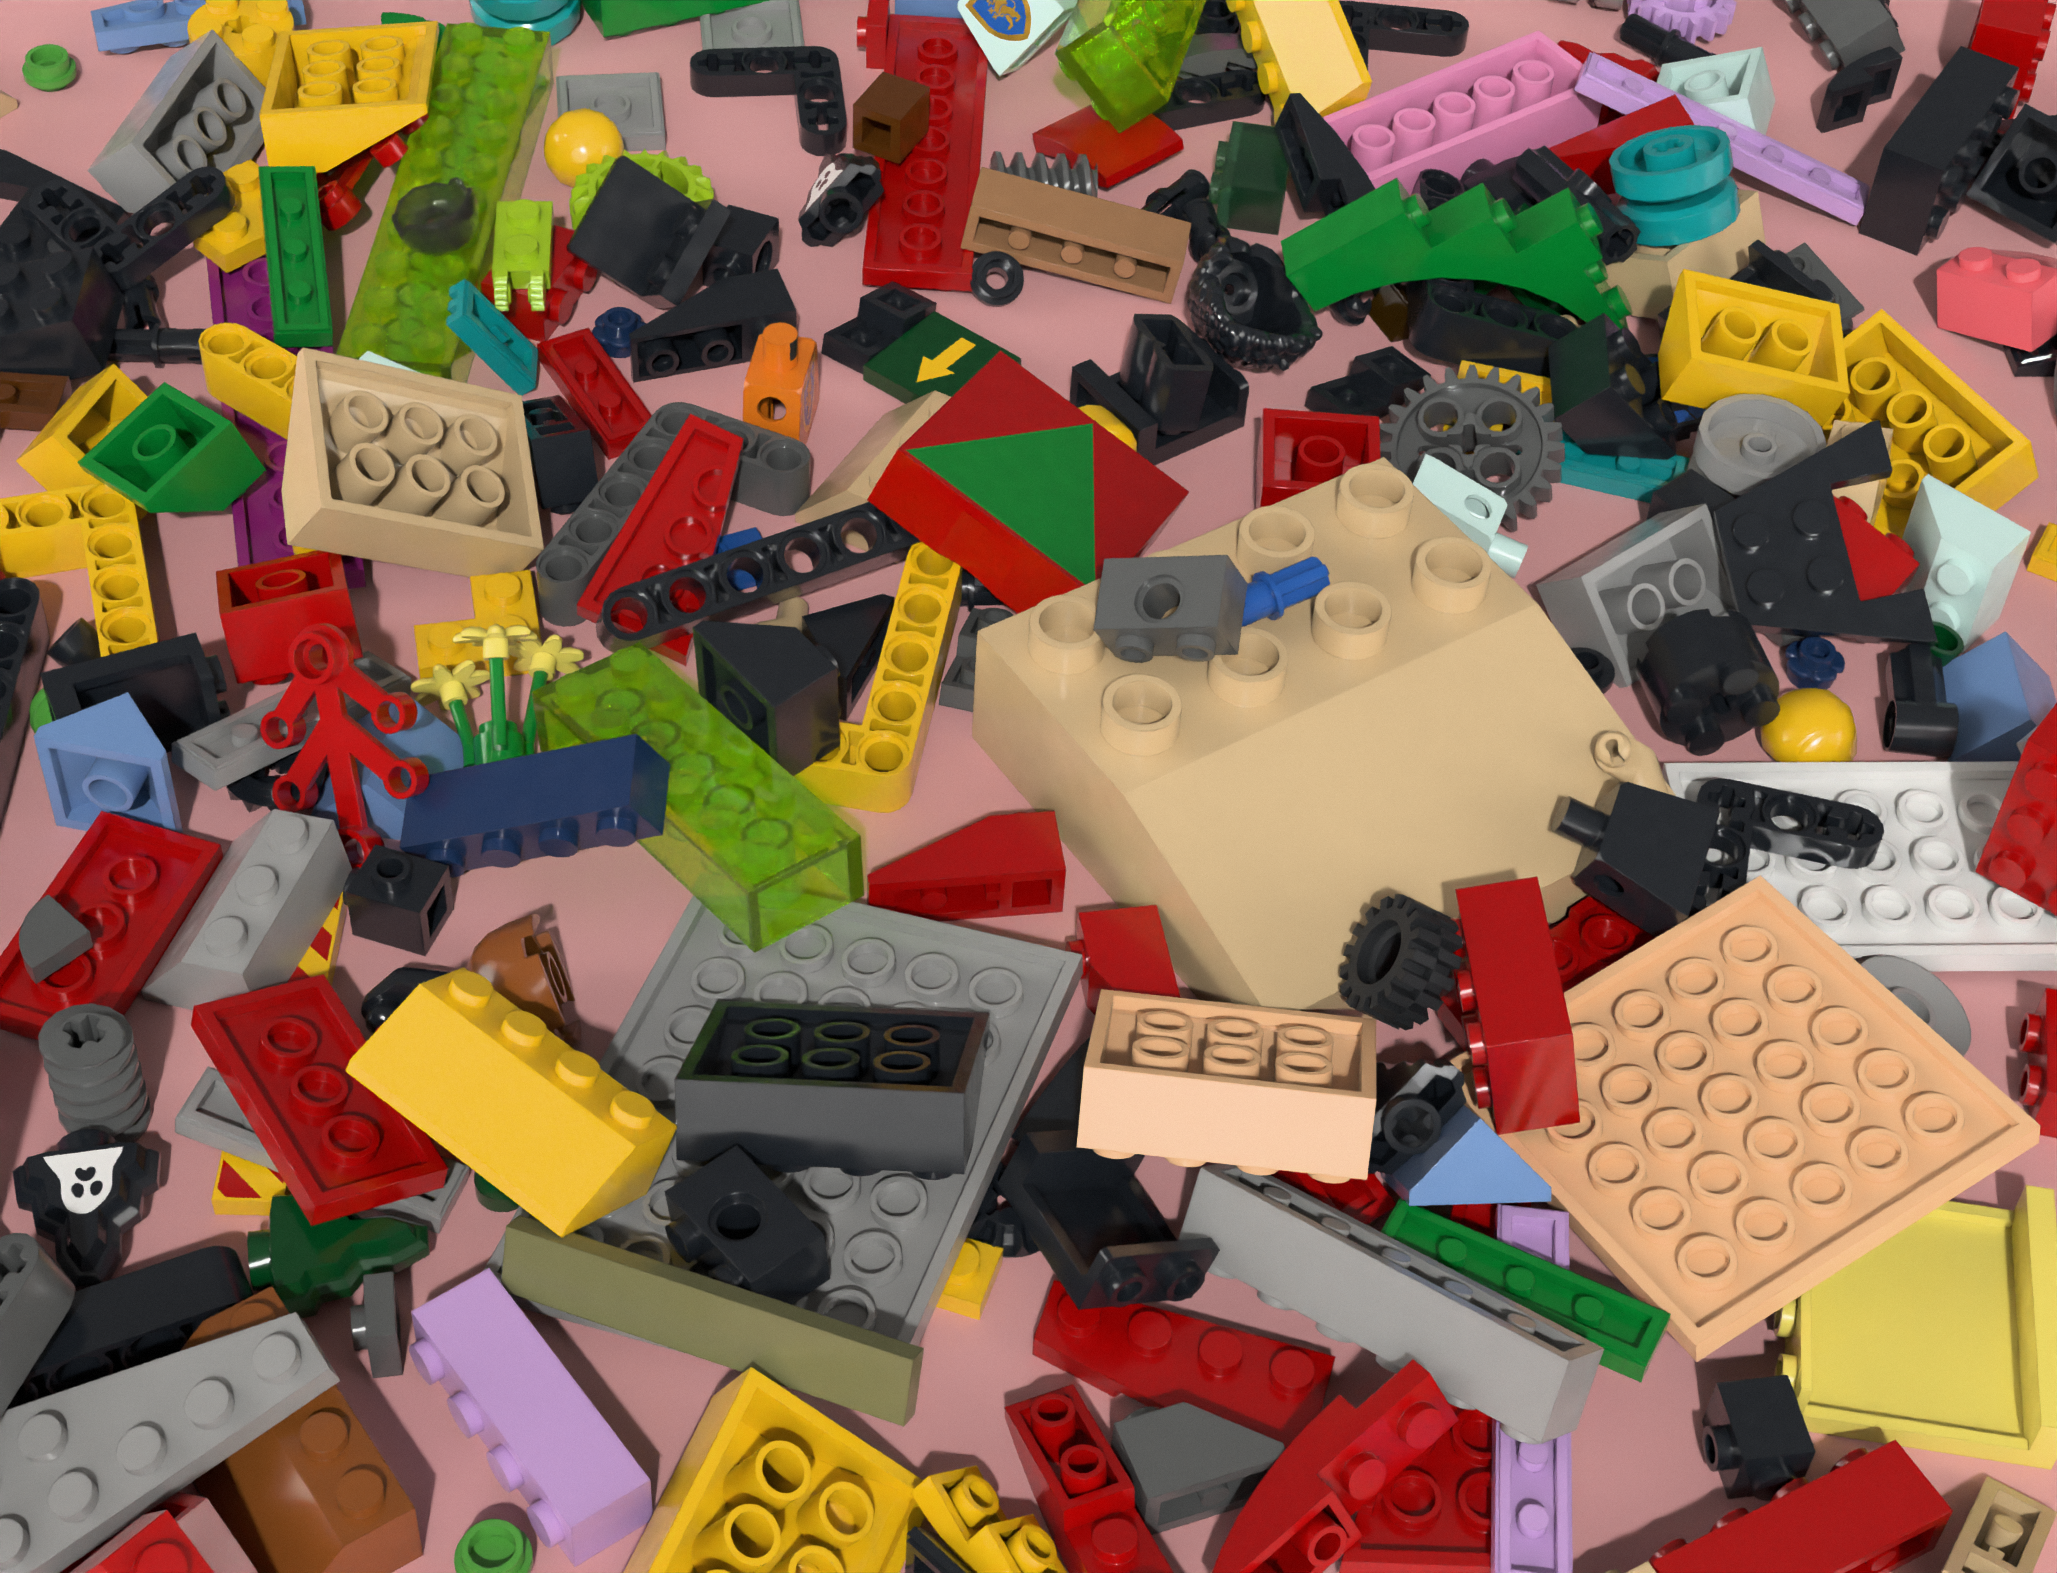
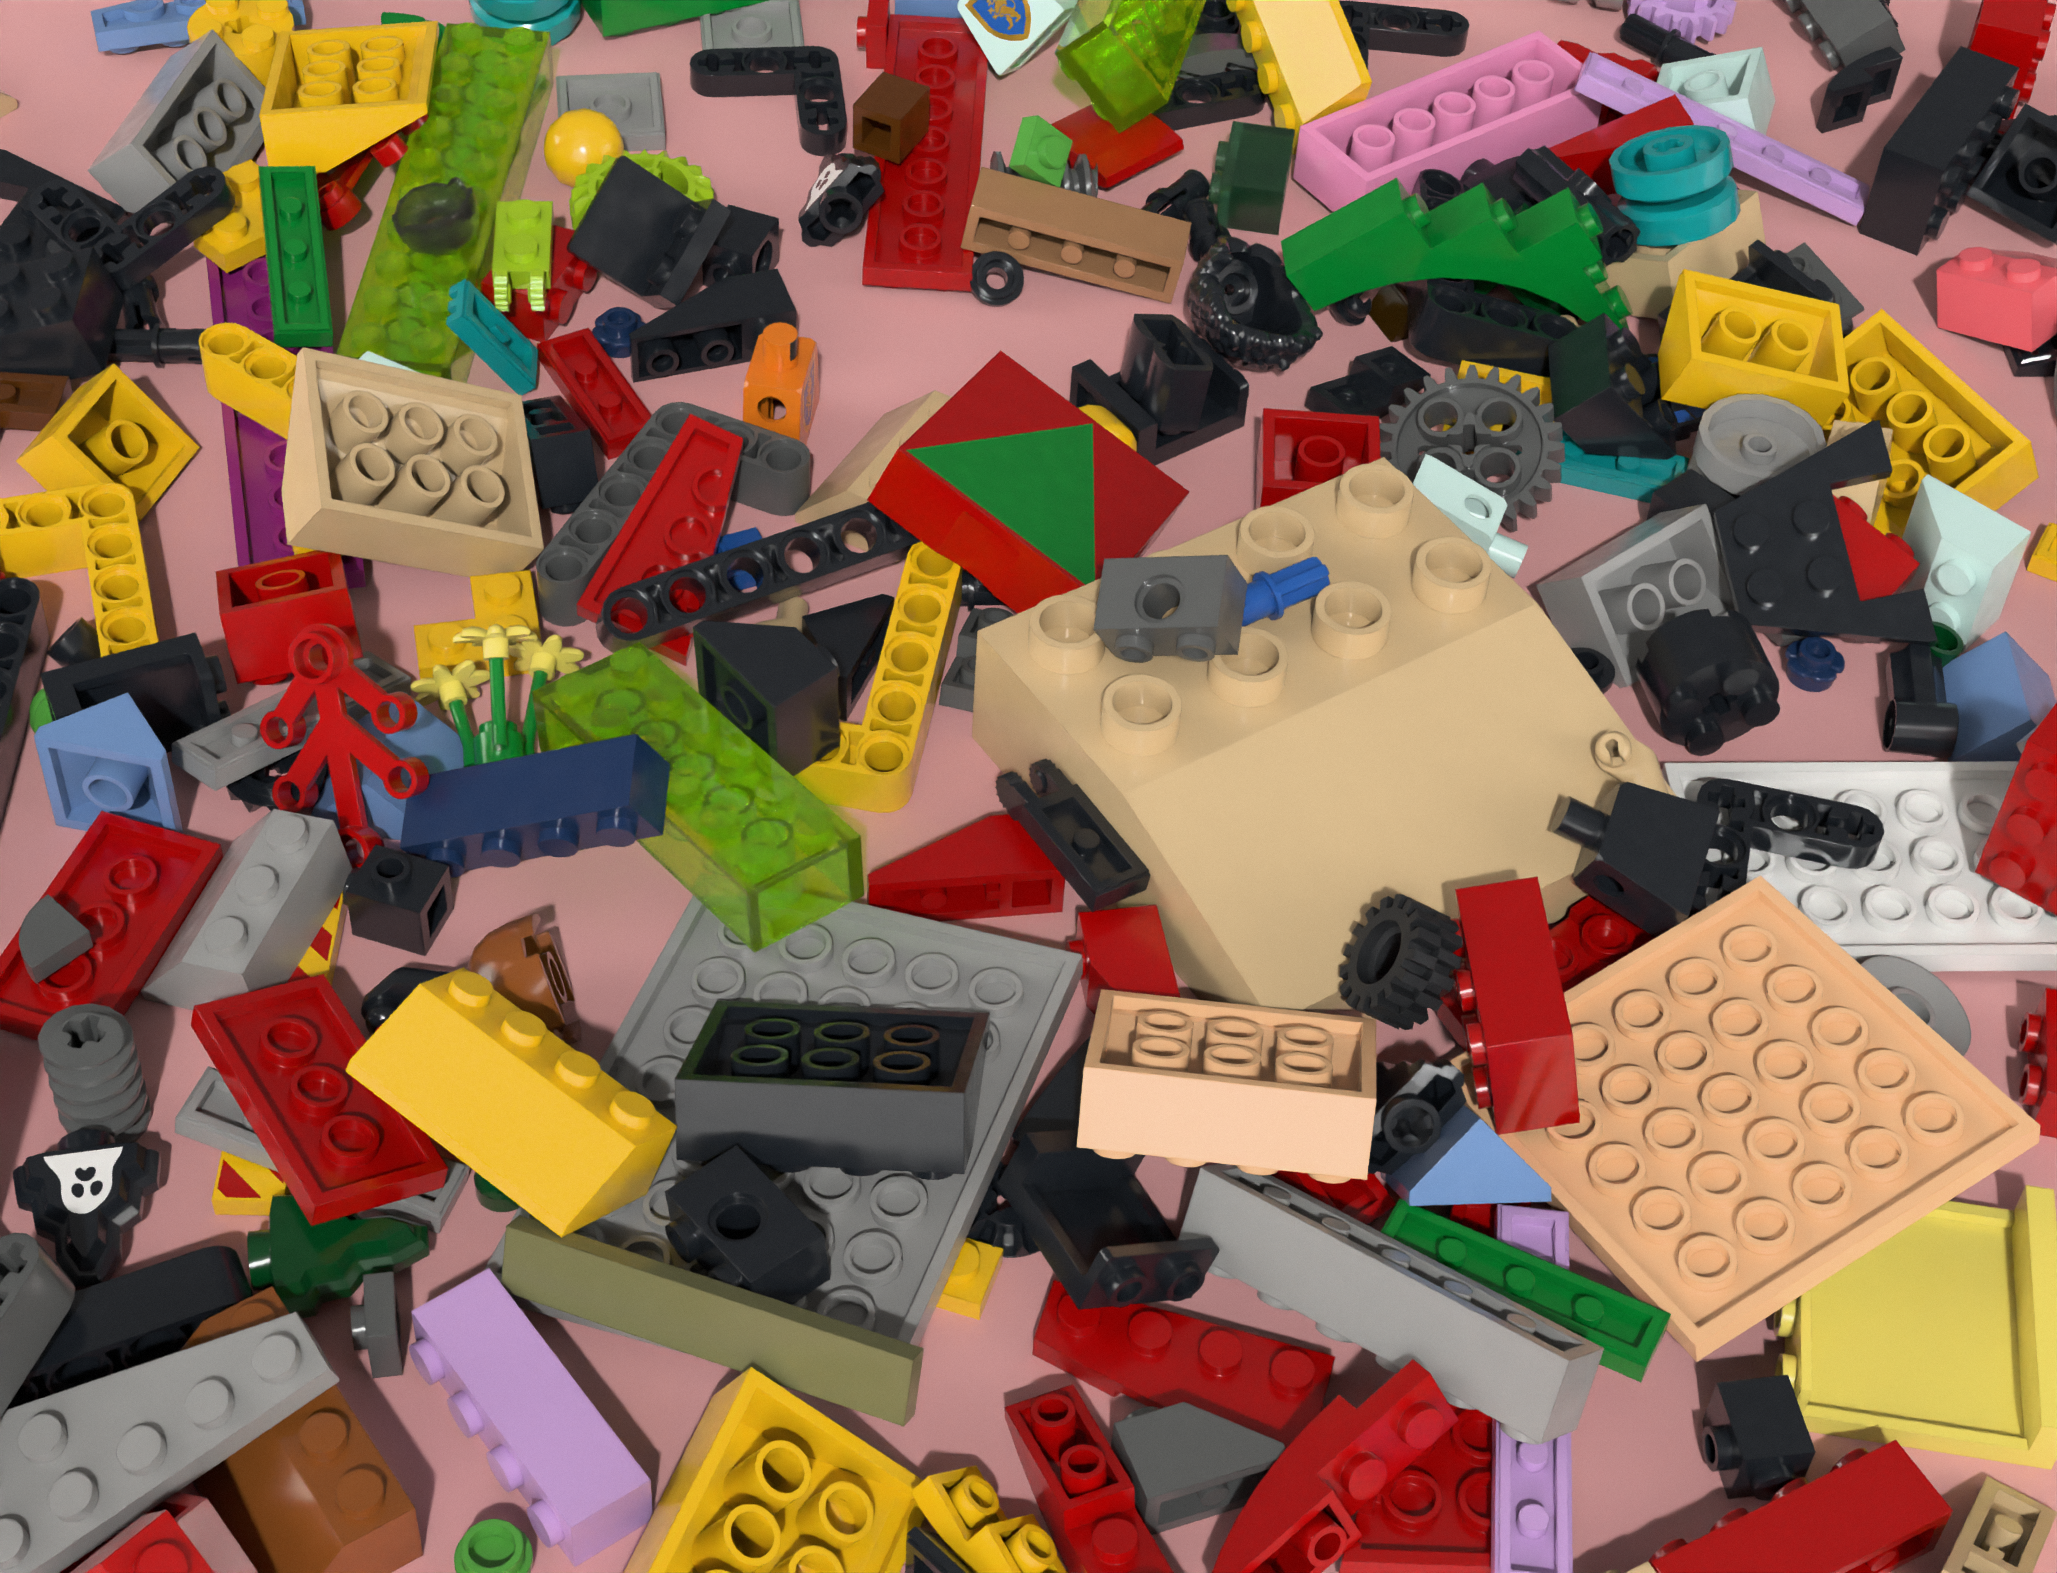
bright green plate [22,44,77,92] -> none
green slope [77,382,266,513] -> none
black slope [821,281,937,374] -> none
dark green tile [863,311,1022,404] -> none
black slope [1274,93,1402,297] -> none
yellow hair [1760,688,1857,762] -> none
none -> black hinge [995,758,1150,912]
none -> bright green plate [1009,115,1073,187]

